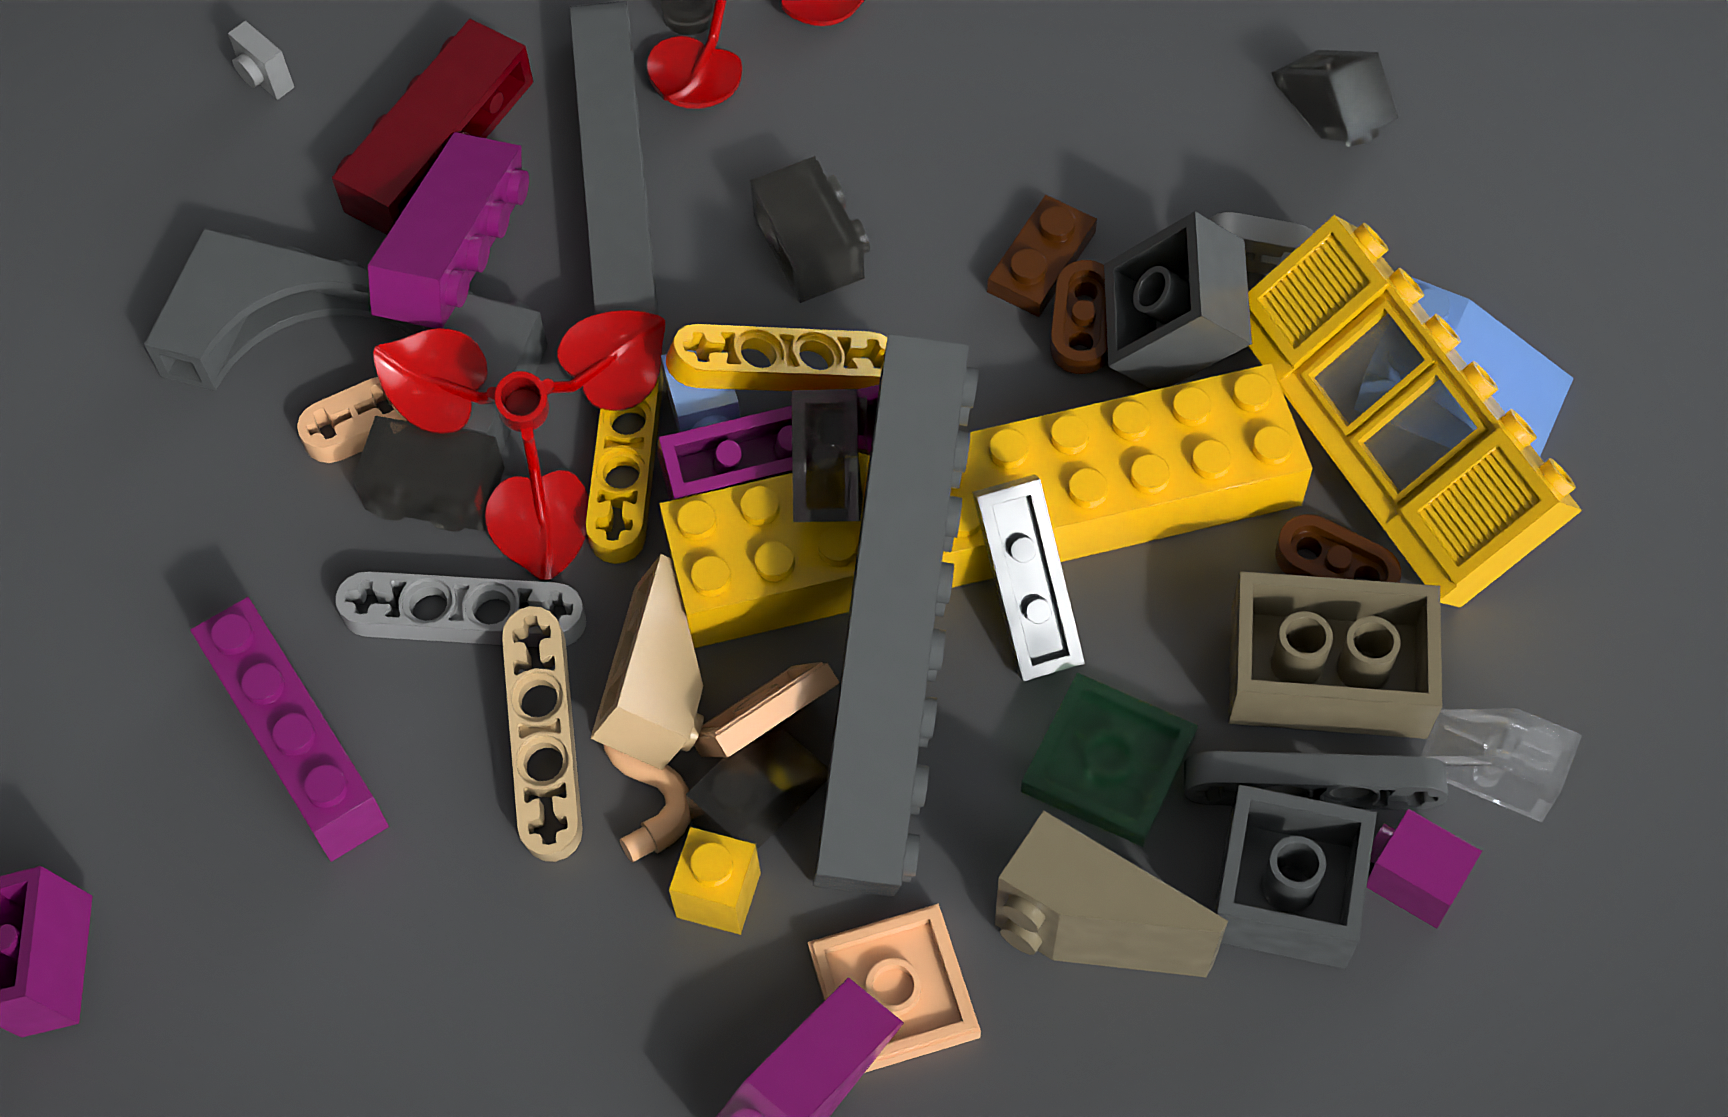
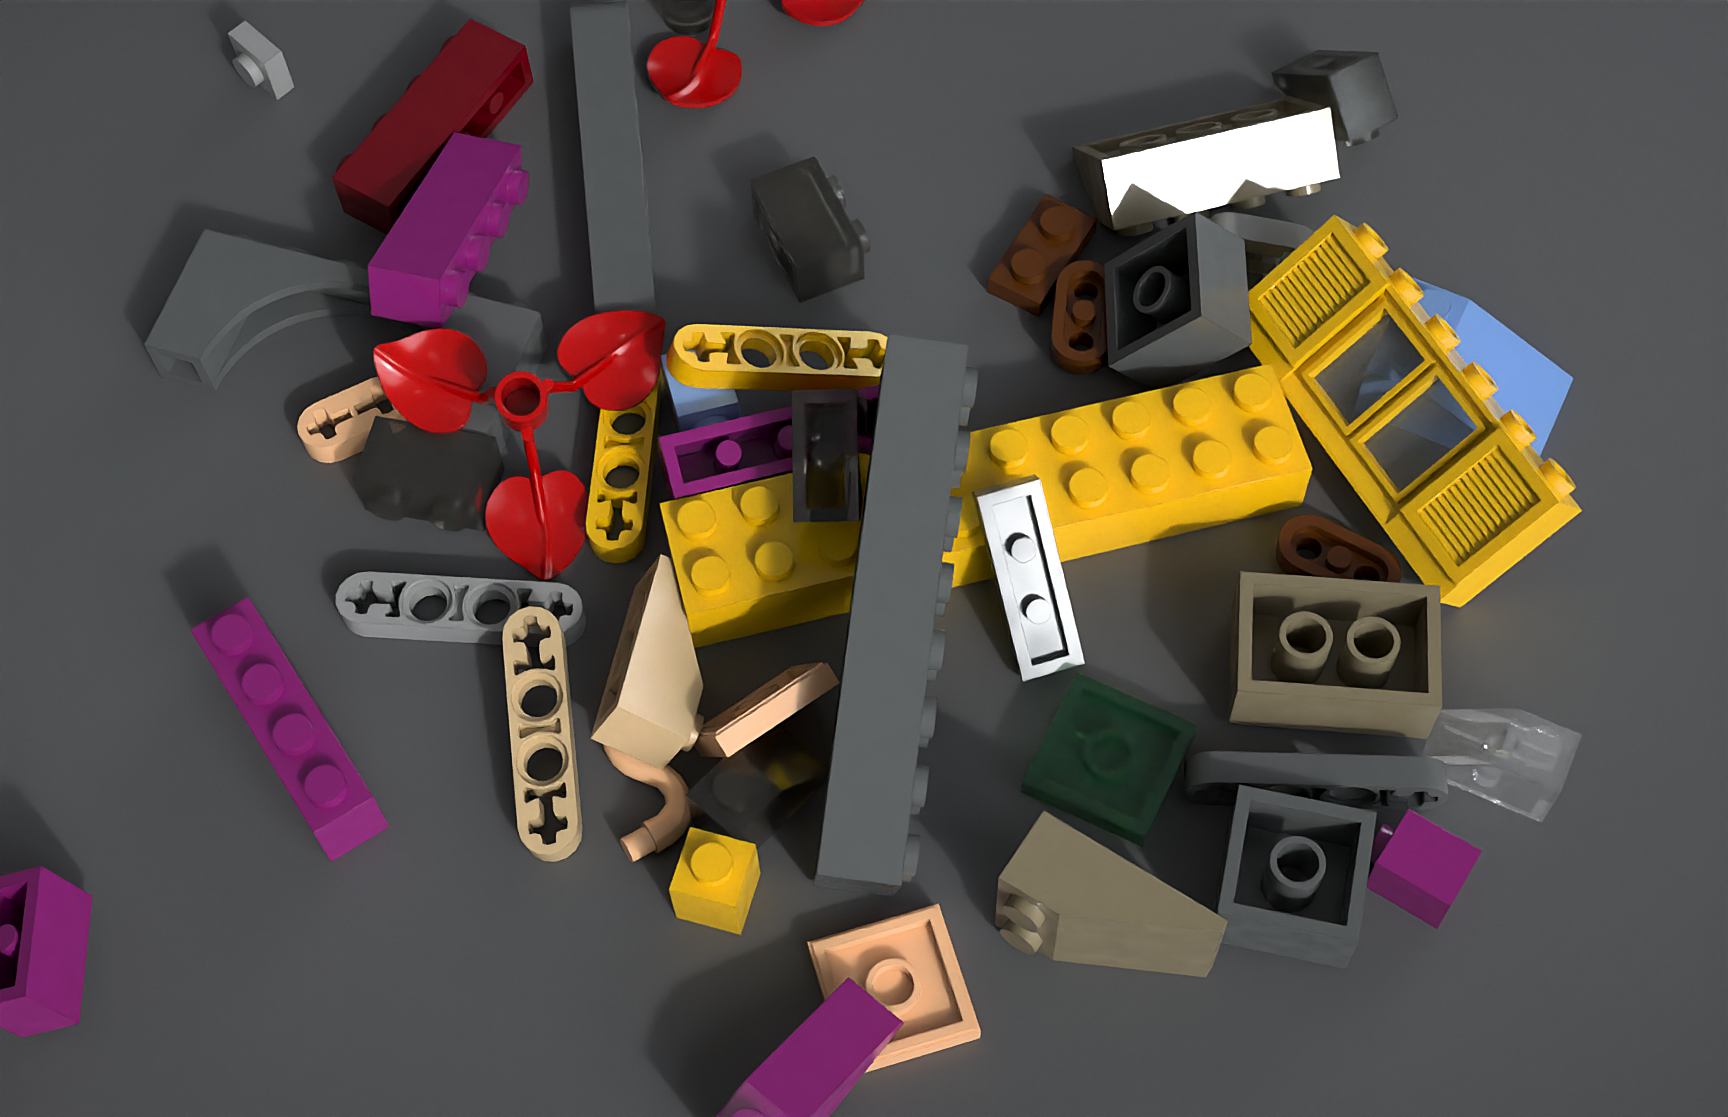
none -> slope [1072,96,1340,236]

